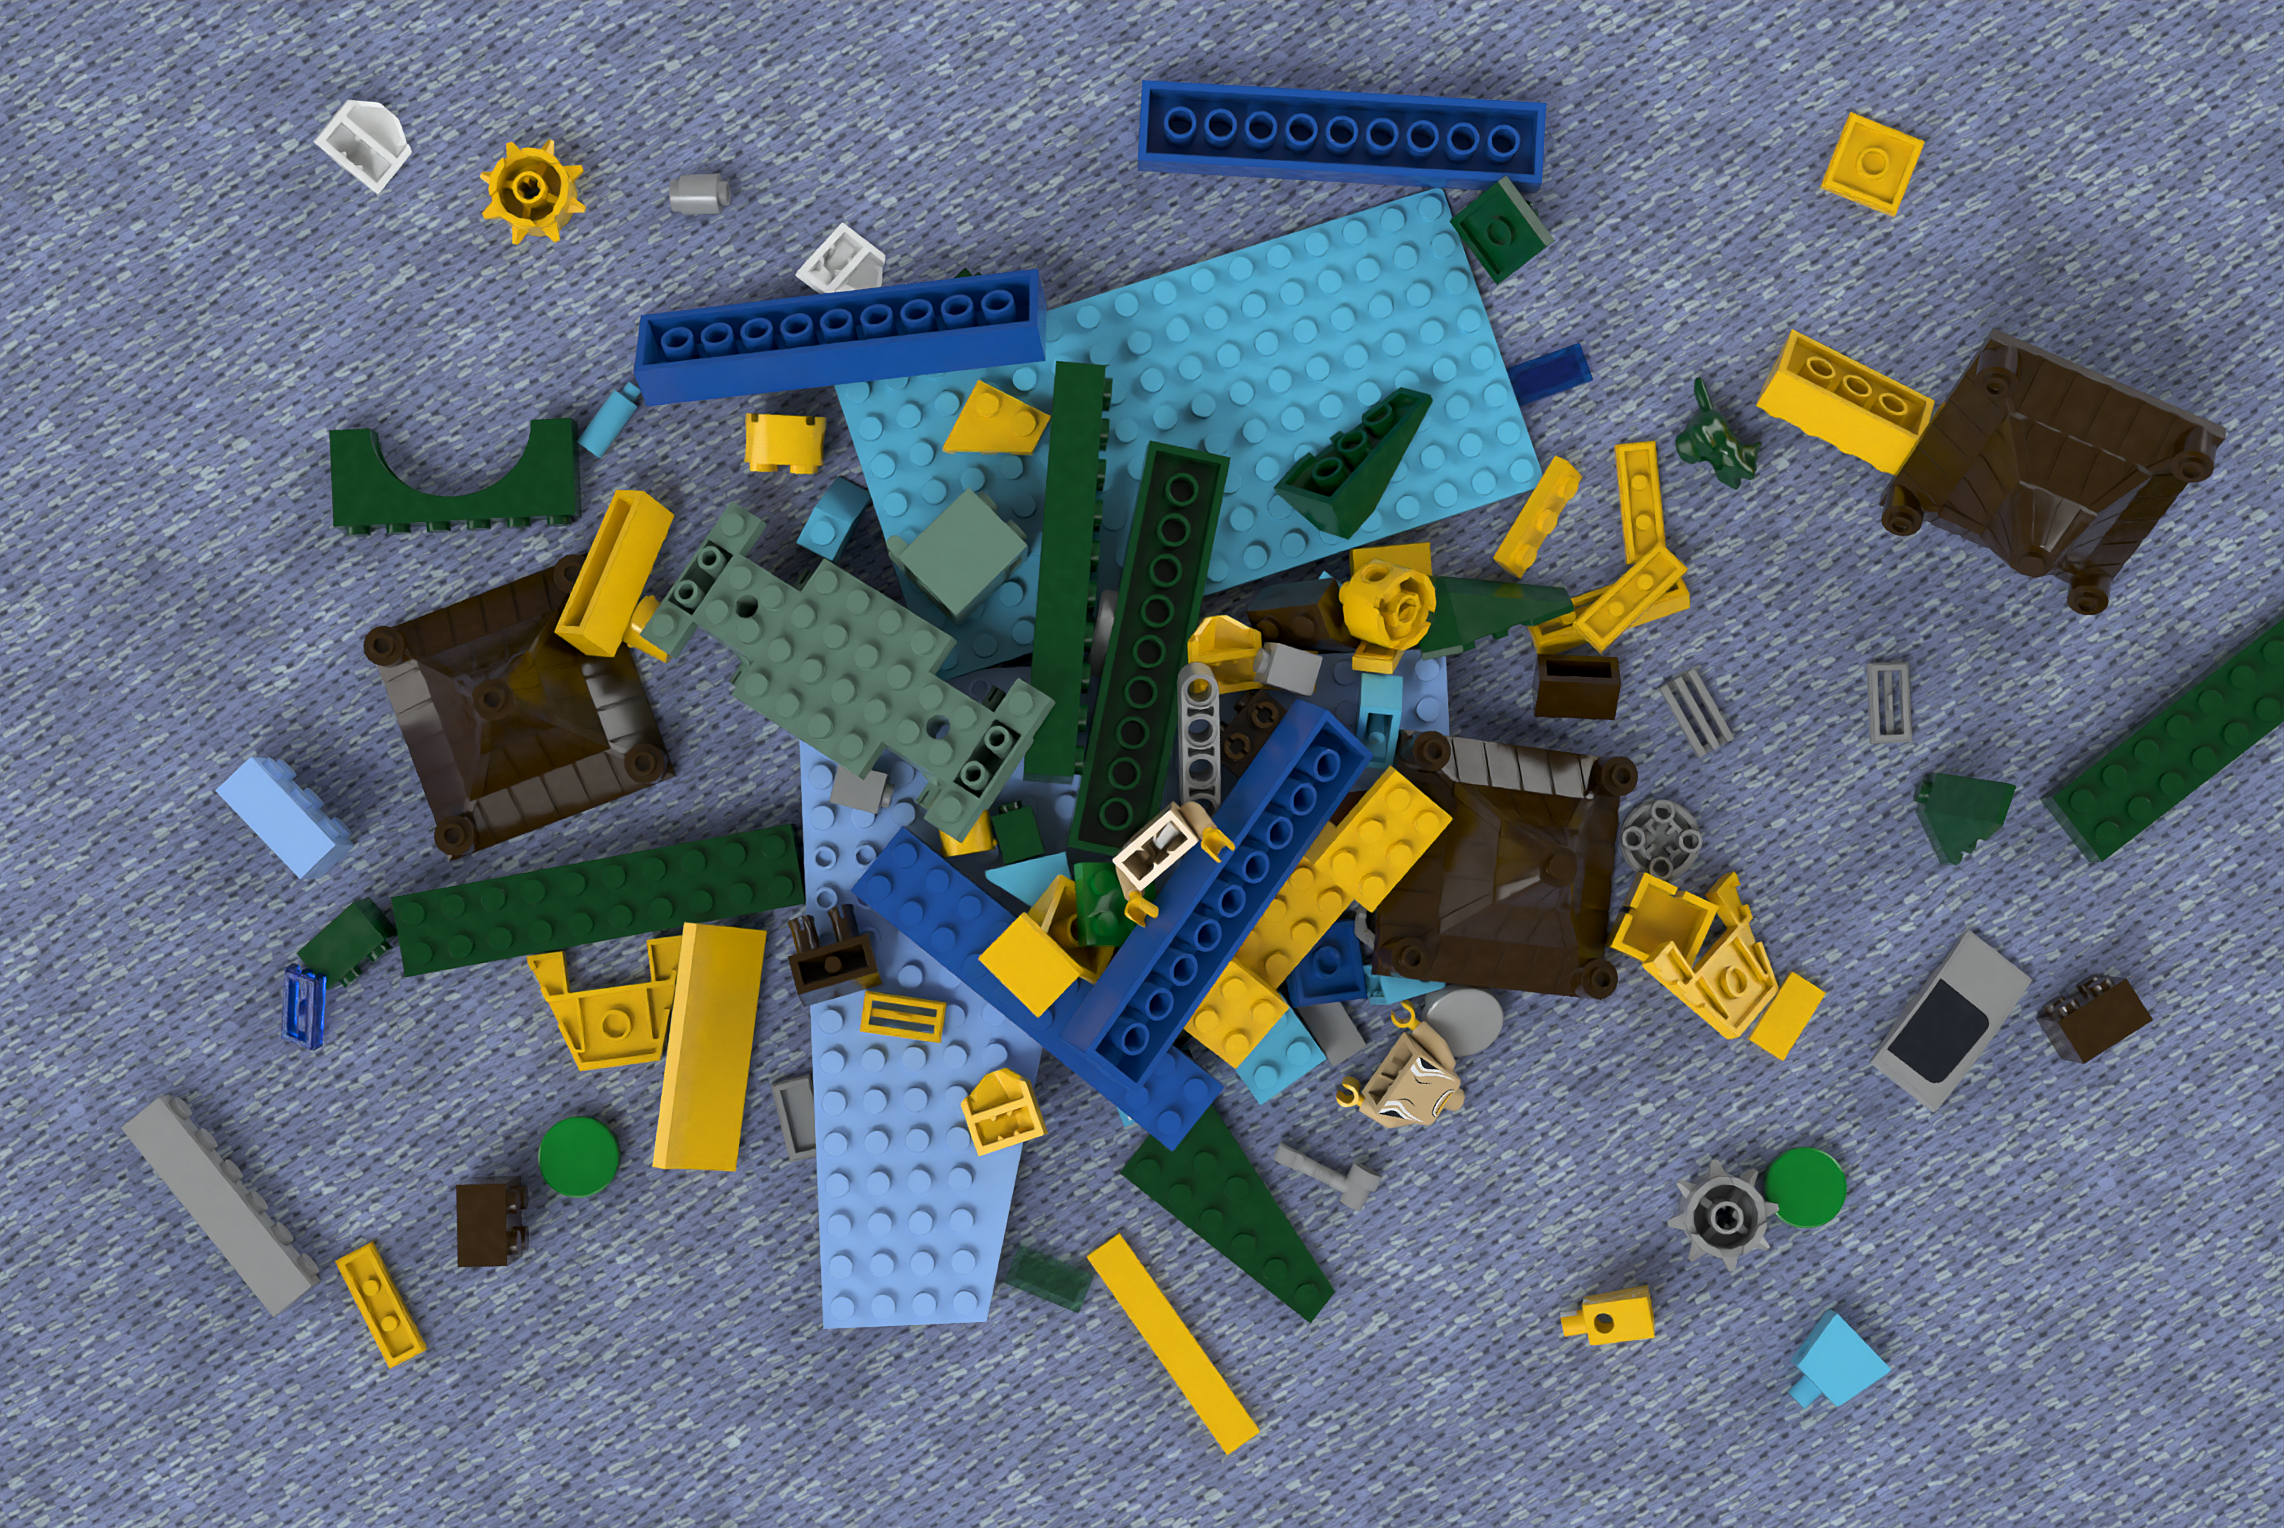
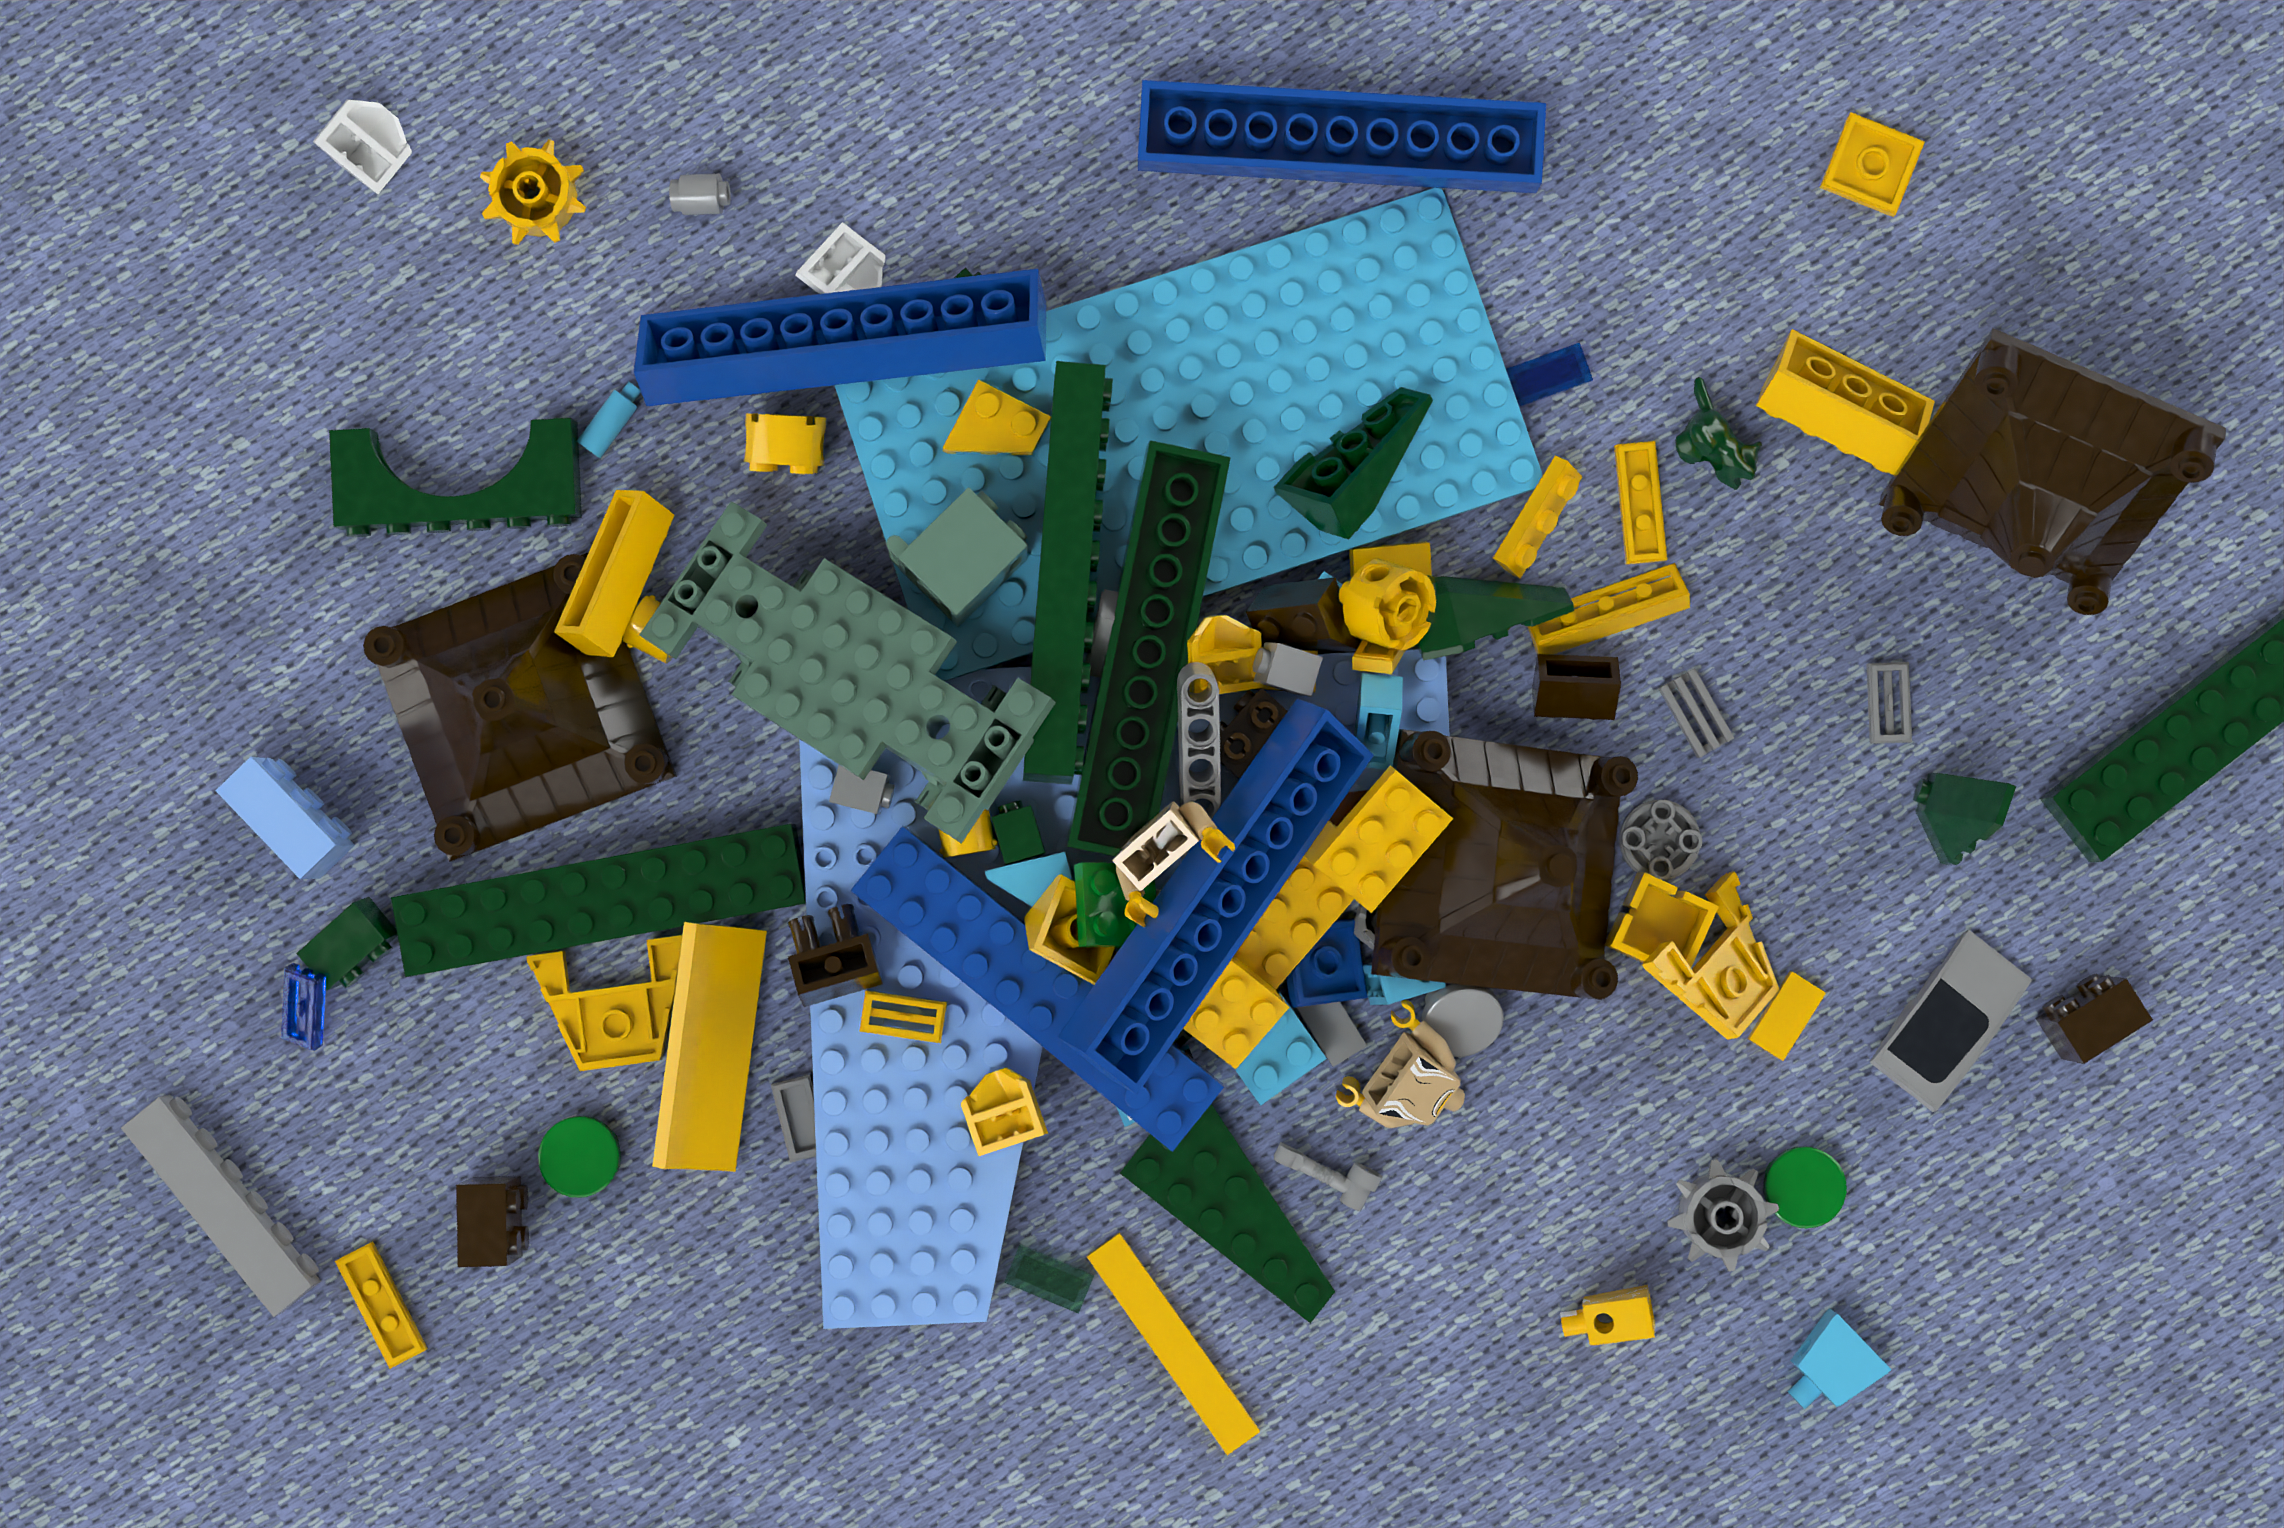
medium azure slope [796,476,872,565] -> none
yellow slope [978,912,1084,1018] -> none
dark green tile [1449,175,1555,285] -> none
yellow tile [1572,541,1688,654] -> none

